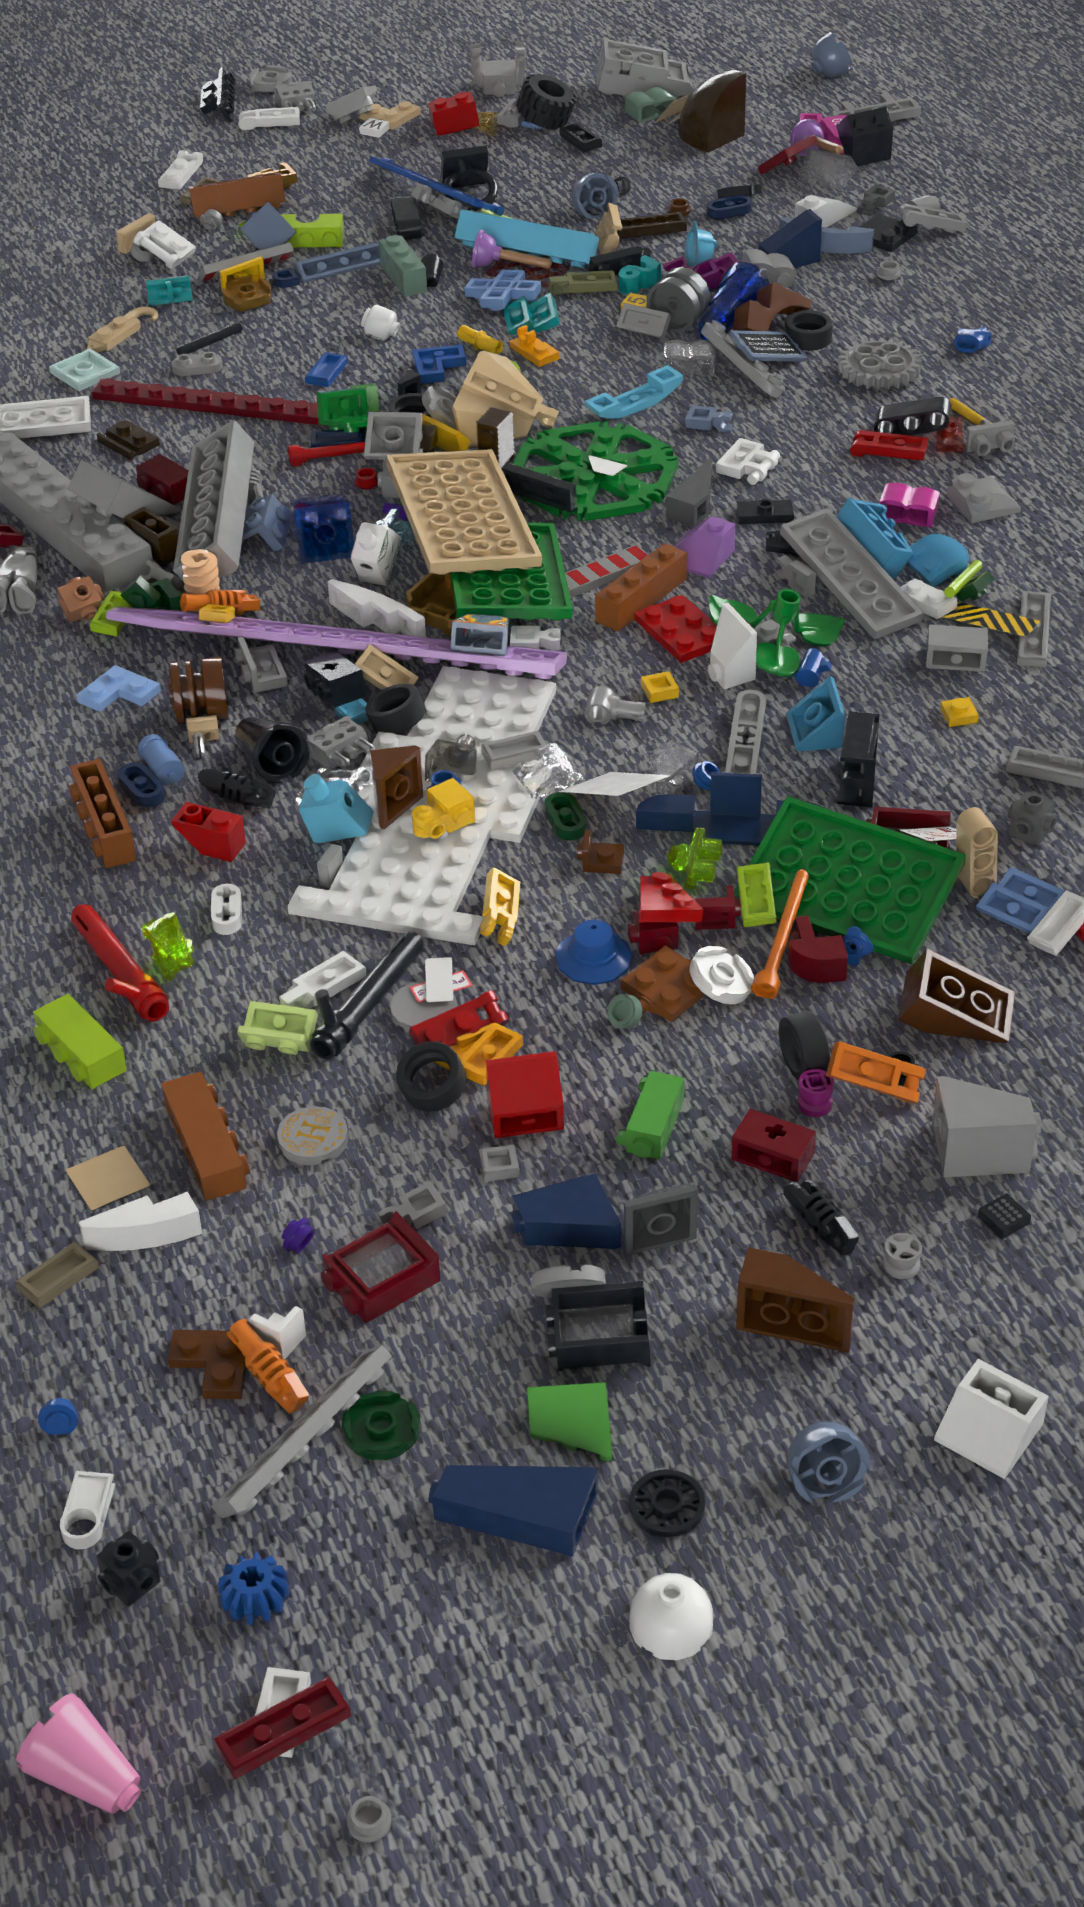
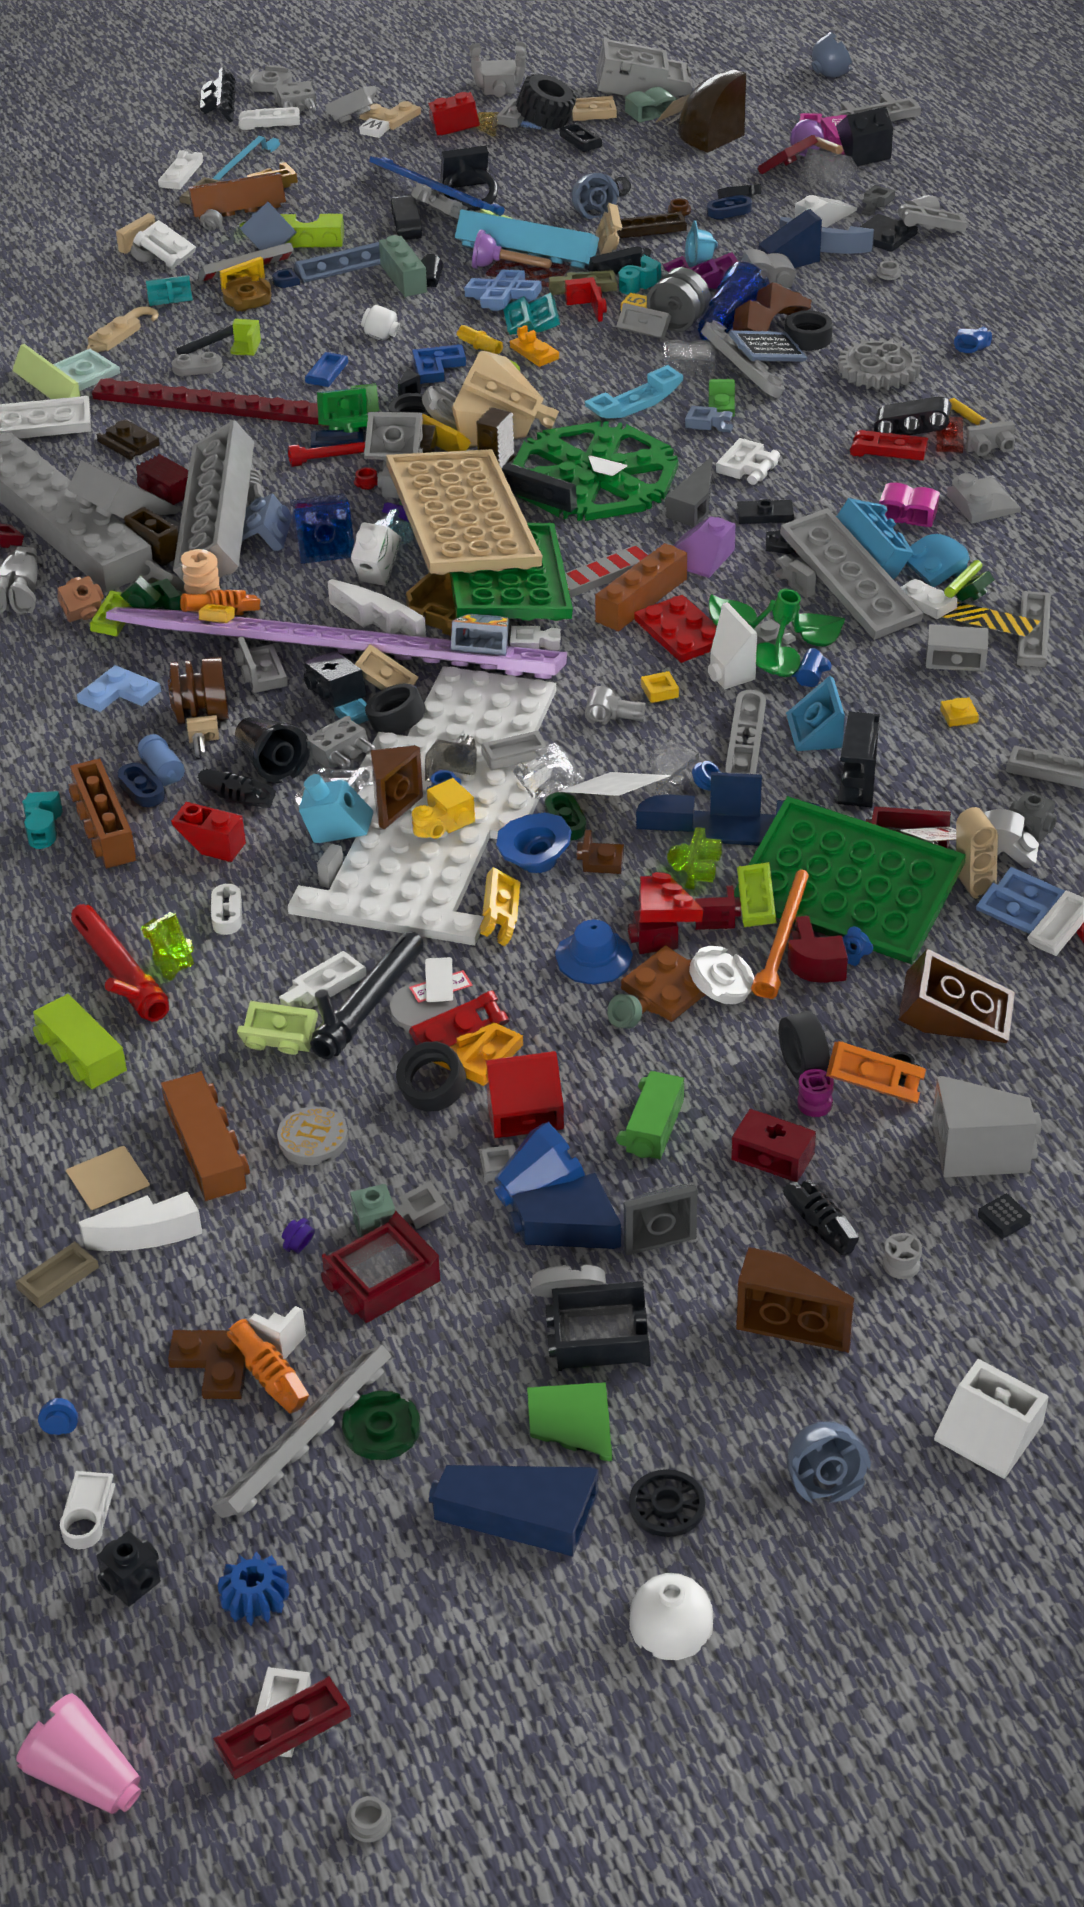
none -> yellowish green slope [13,344,80,399]
none -> teal leg [22,791,63,849]
none -> medium azure piece [213,136,280,180]
none -> lime panel [230,319,261,356]
none -> sand green bracket [350,1184,395,1238]
none -> blue cone [494,1122,585,1207]
none -> blue hat [496,813,572,873]
none -> red bracket [565,277,607,322]
none -> tan plate [571,96,617,121]
none -> bright green bracket [709,379,735,417]
none -> light grey brick [984,809,1039,868]

